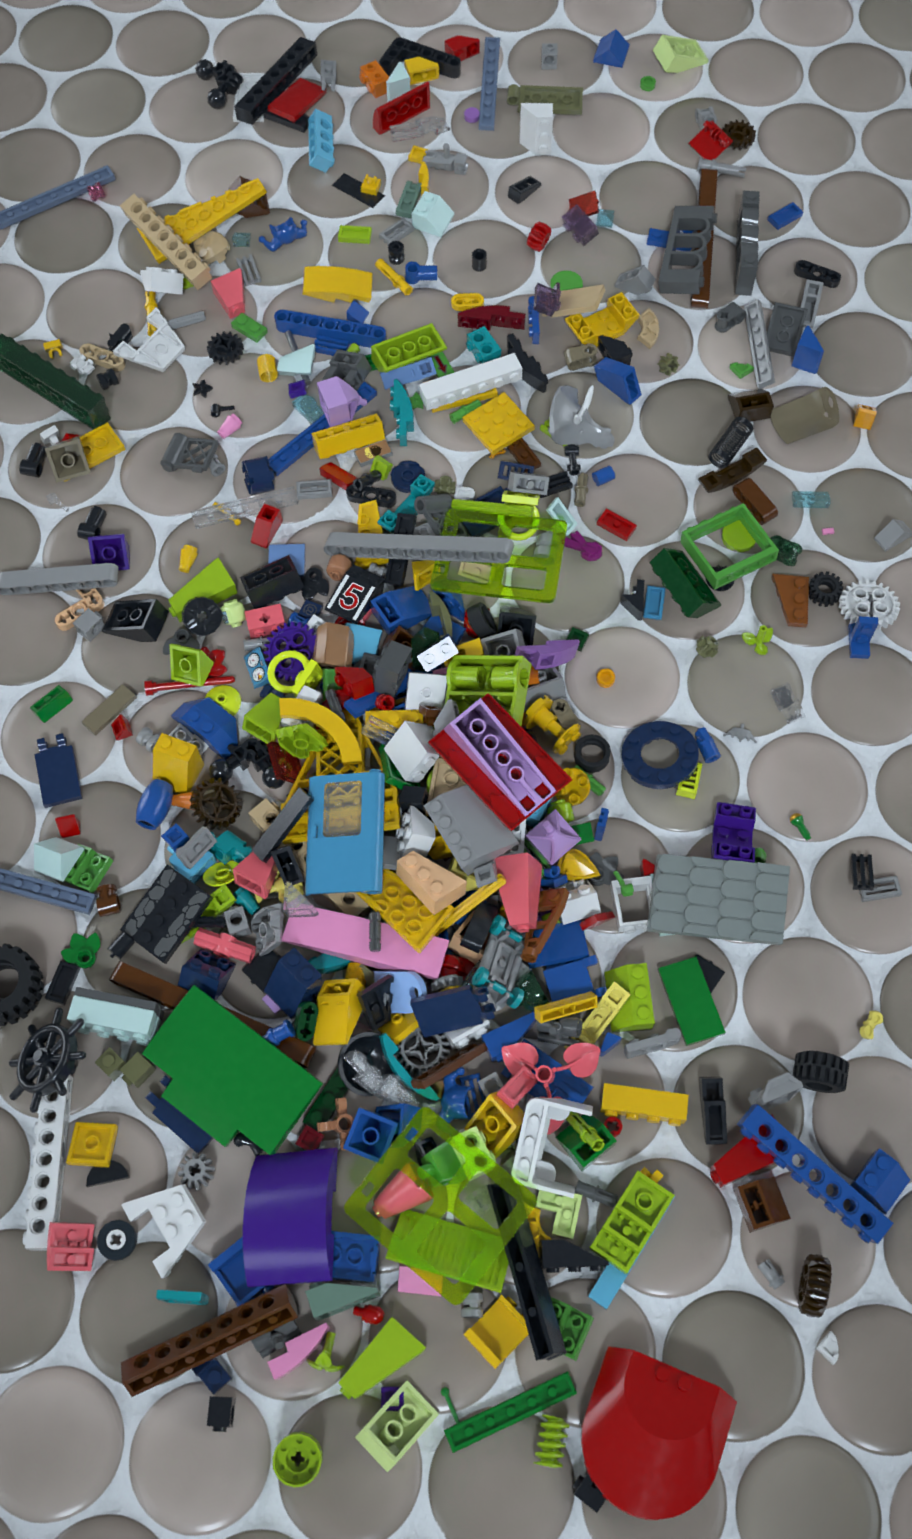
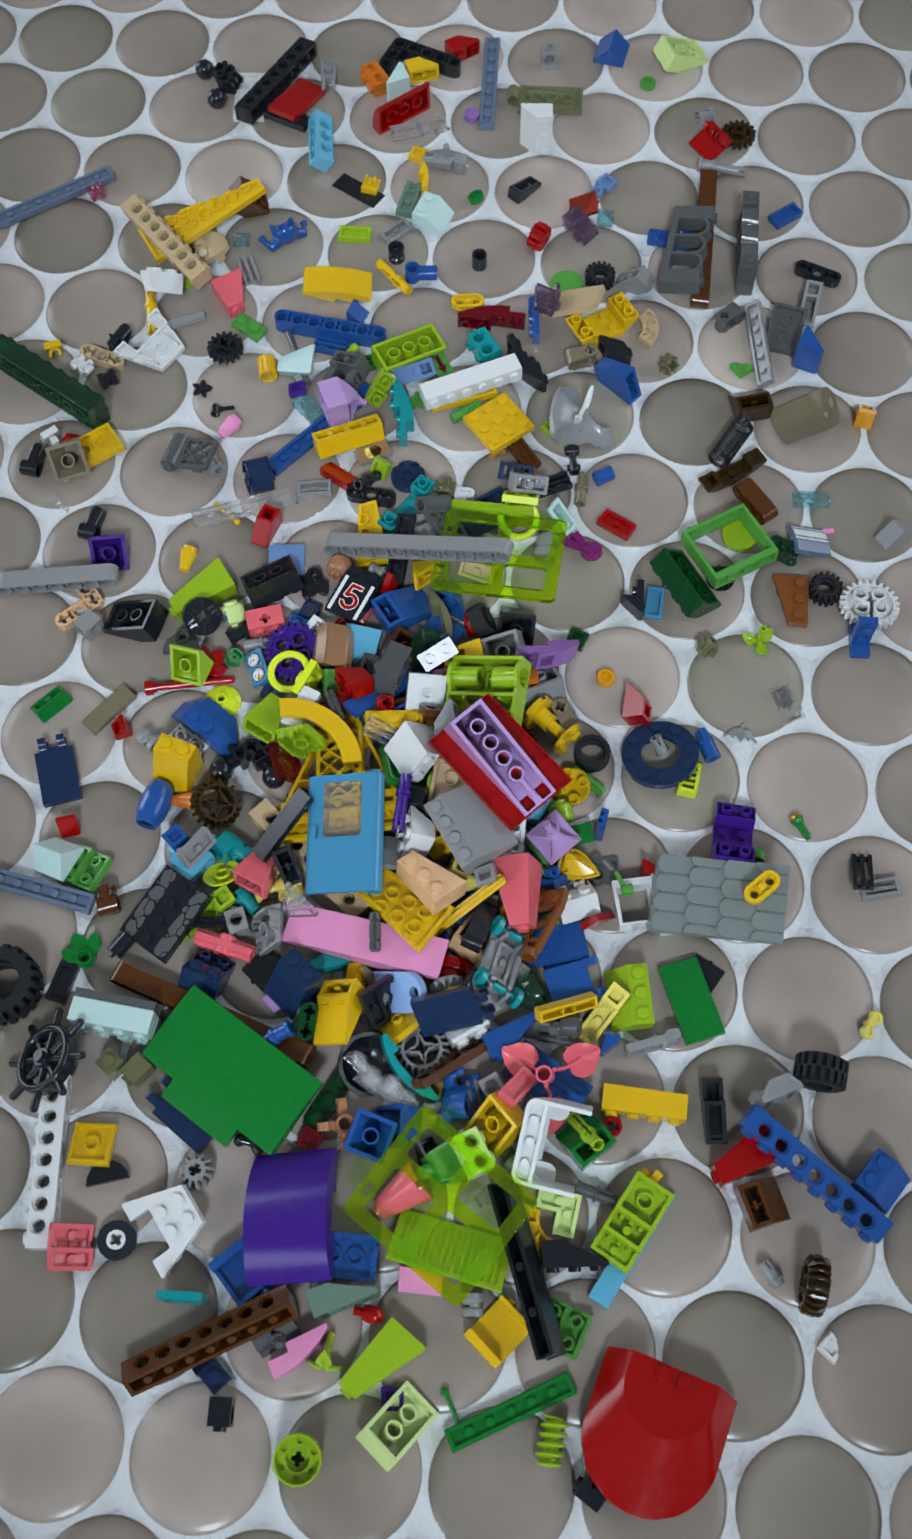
none -> black bush [225,623,249,646]
none -> green tile [225,648,244,667]
none -> lime slope [364,368,397,408]
none -> red tile [378,572,398,596]
none -> dark purple pin [391,773,412,833]
none -> green tile [468,190,485,205]
none -> black tyre [585,261,615,291]
none -> medium blue plate [591,173,618,199]
none -> slope [621,683,652,726]
none -> light grey pin [649,734,670,759]
none -> yellow plate [744,870,780,905]
none -> sand blue slope [788,525,831,558]

